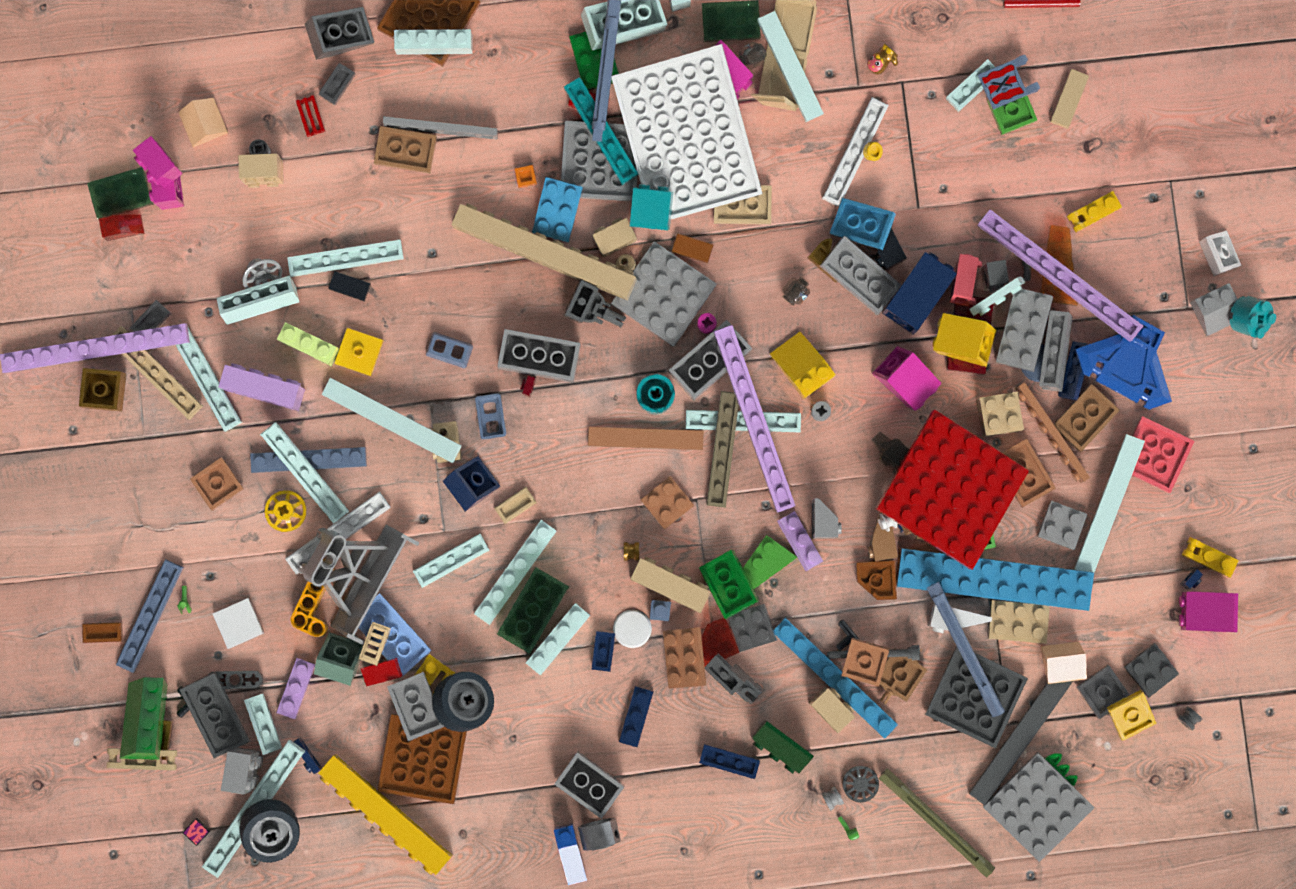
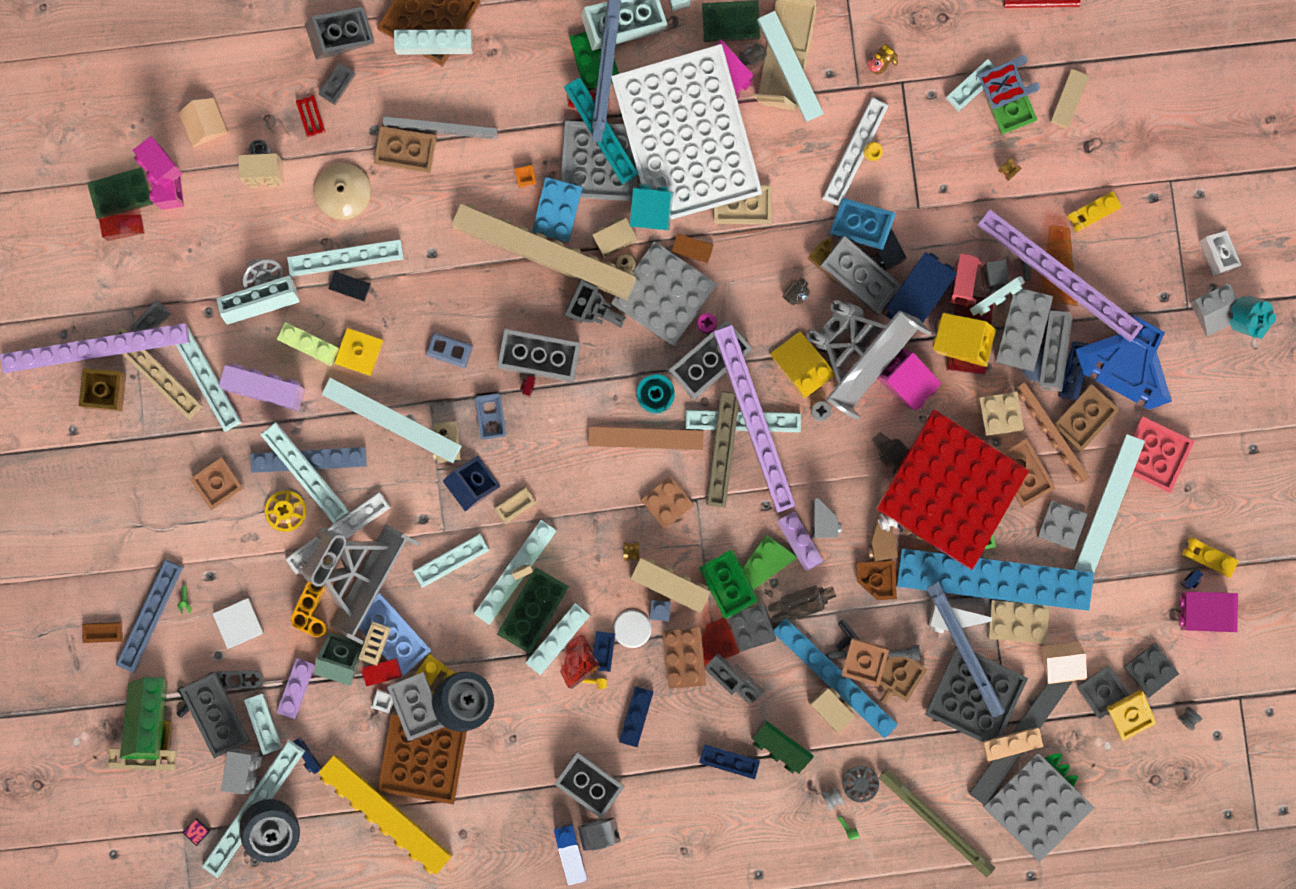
none -> tan dish [314,163,371,220]
none -> white tile [371,689,393,714]
none -> tan tile [511,564,533,580]
none -> clear red plate [560,635,600,689]
none -> yellow hand [580,678,608,690]
none -> clear smoke hinge [767,585,836,623]
none -> light grey piece [807,300,932,420]
none -> light nougat plate [982,727,1043,761]
none -> pearl gold wheel [998,158,1022,181]

